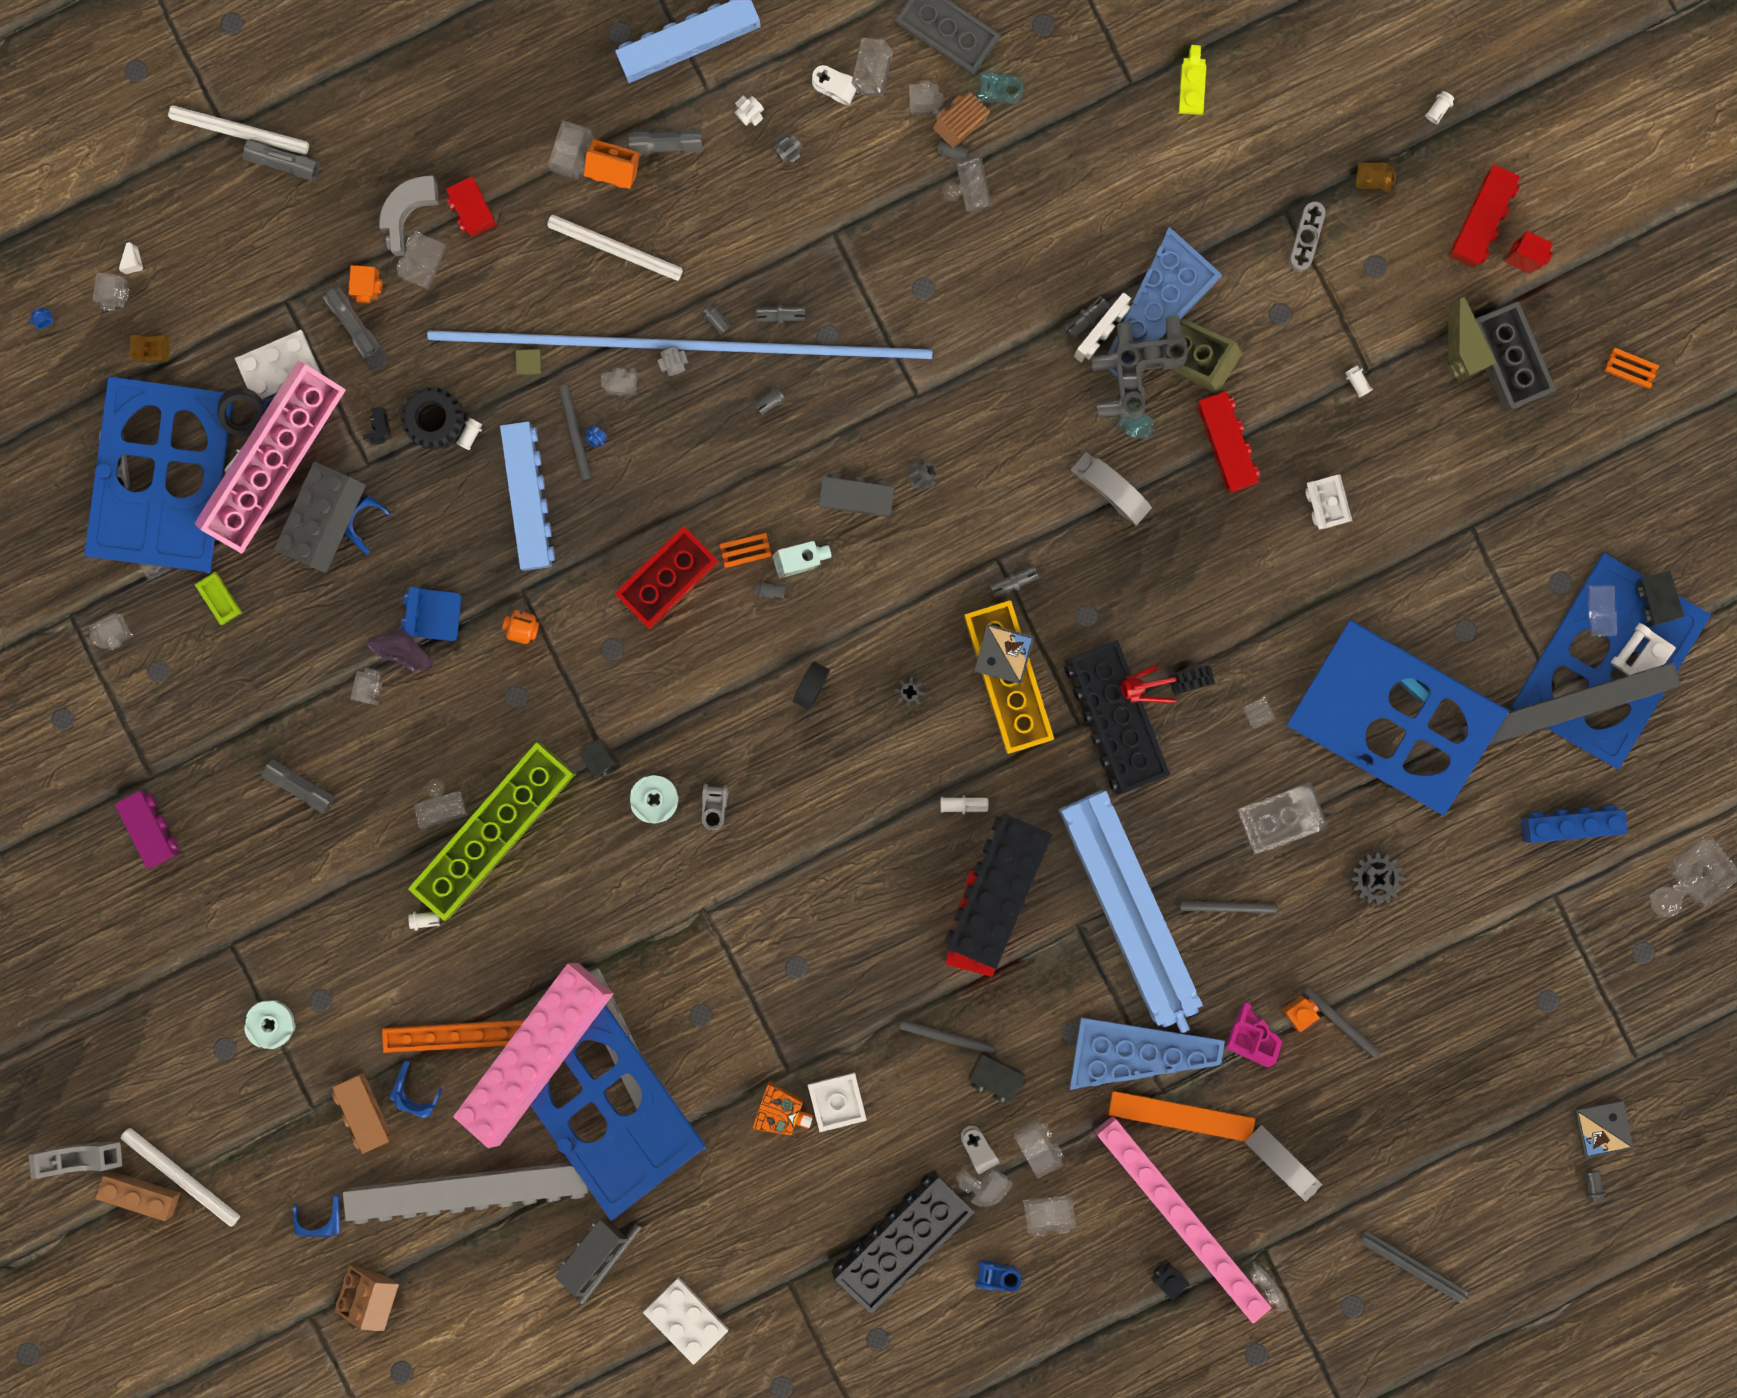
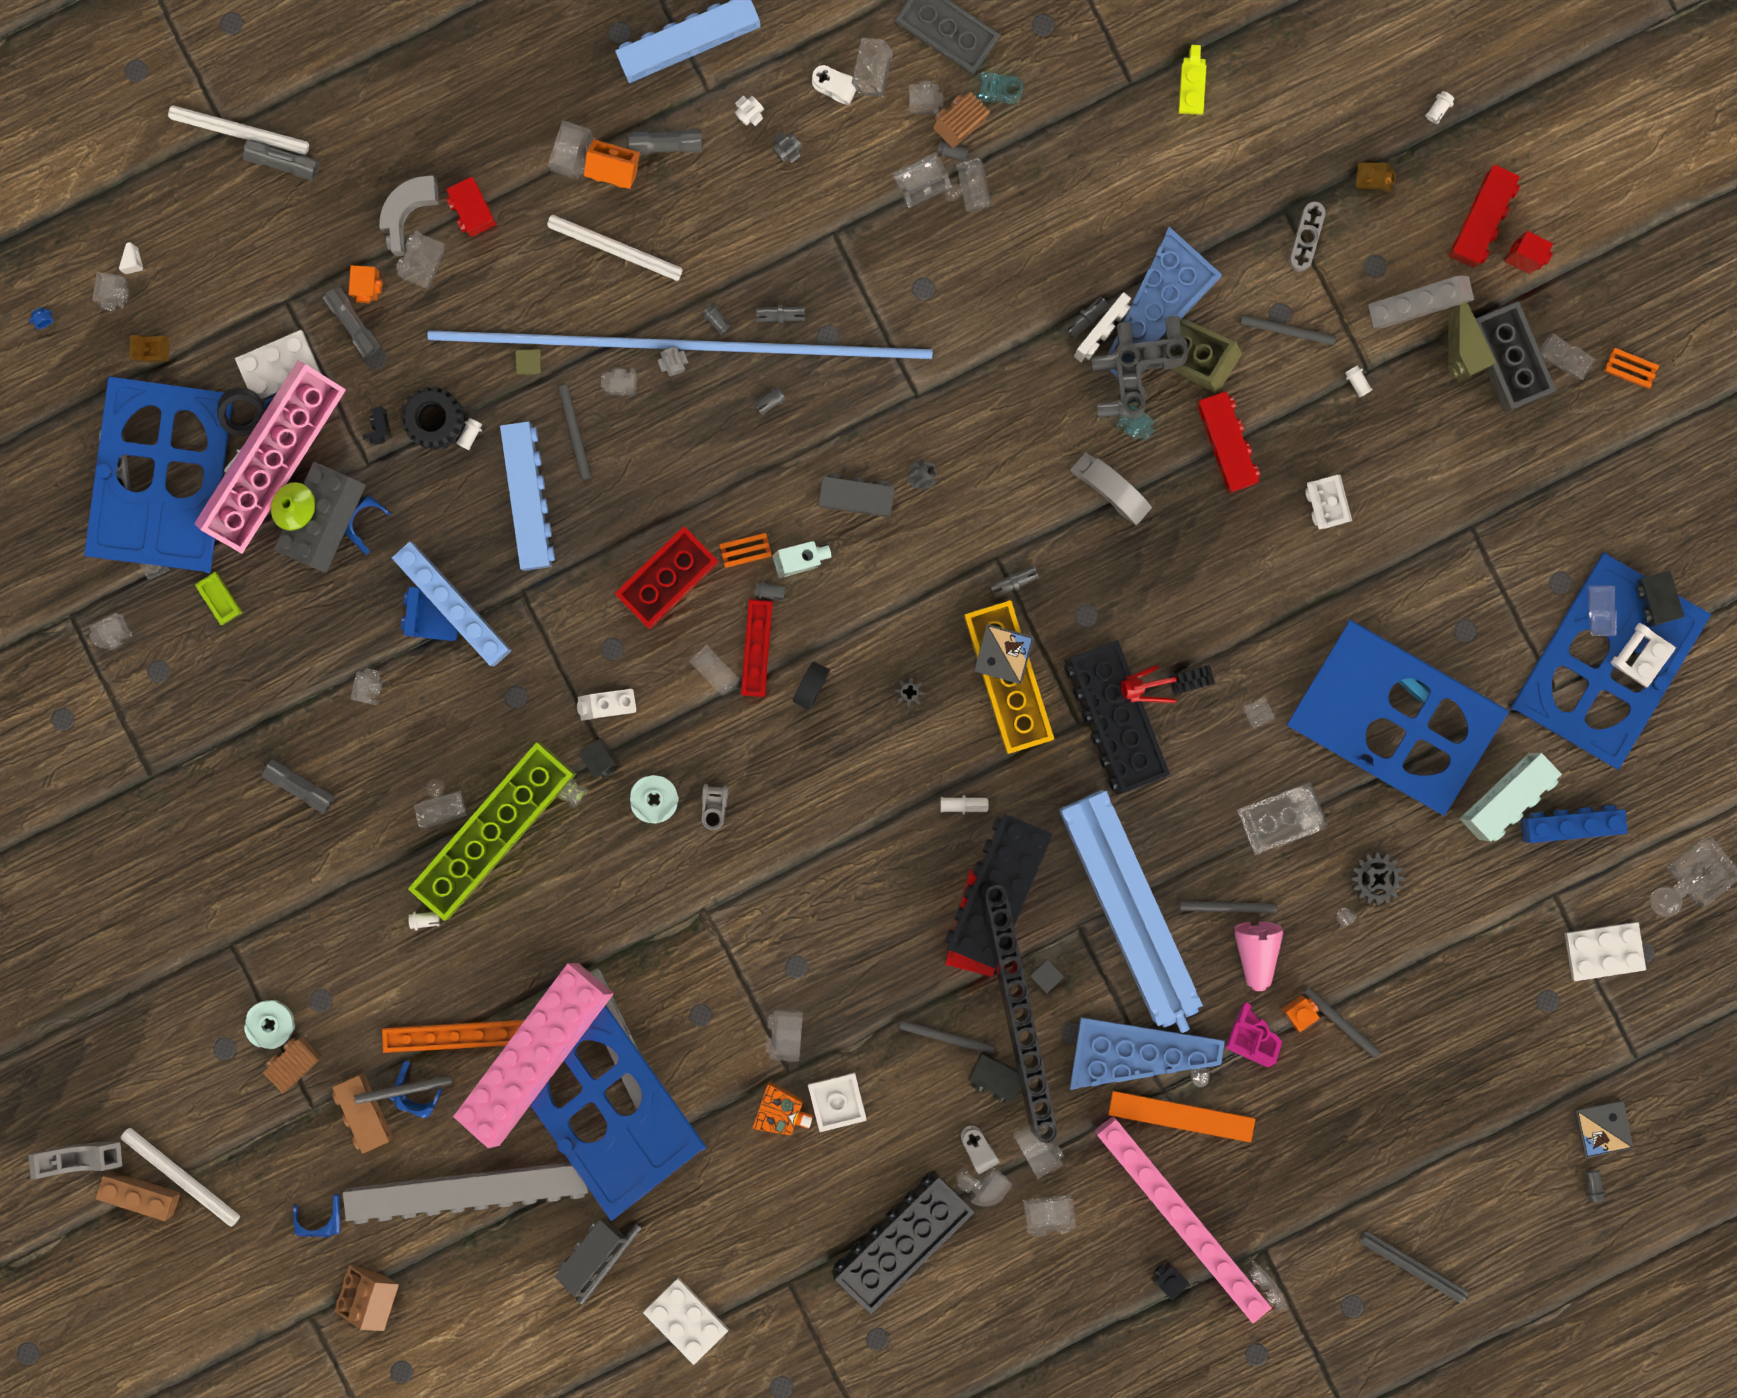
magenta brick [114,790,180,869] -> none
clear purple tile [367,630,433,672] -> none
orange head [502,610,539,644] -> none
blue plate [585,425,607,448] -> none
blue piece [974,1260,1022,1292] -> none
light grey arch [1245,1125,1322,1202] -> none
dark grey beam [1461,662,1681,745] -> none
none -> medium nougat brick [263,1037,322,1093]
none -> lime dish [271,483,315,531]
none -> dark grey piece [354,1075,452,1105]
none -> light blue brick [392,542,512,667]
none -> clear wheel [558,778,588,809]
none -> white bracket [577,689,636,721]
none -> clear brick [689,645,741,697]
none -> red tile [741,599,773,697]
none -> clear brick [766,1008,803,1062]
none -> clear brick [893,153,952,208]
none -> black beam [980,882,1057,1144]
none -> dark grey tile [1030,959,1064,993]
none -> clear hinge [1190,1068,1210,1087]
none -> bright pink cone [1234,921,1283,991]
none -> dark grey piece [1240,315,1336,346]
none -> clear hinge [1336,907,1358,928]
none -> light grey brick [1368,276,1474,328]
none -> light aqua brick [1459,753,1562,842]
none -> clear slope [1540,334,1595,380]
none -> white plate [1565,922,1646,981]

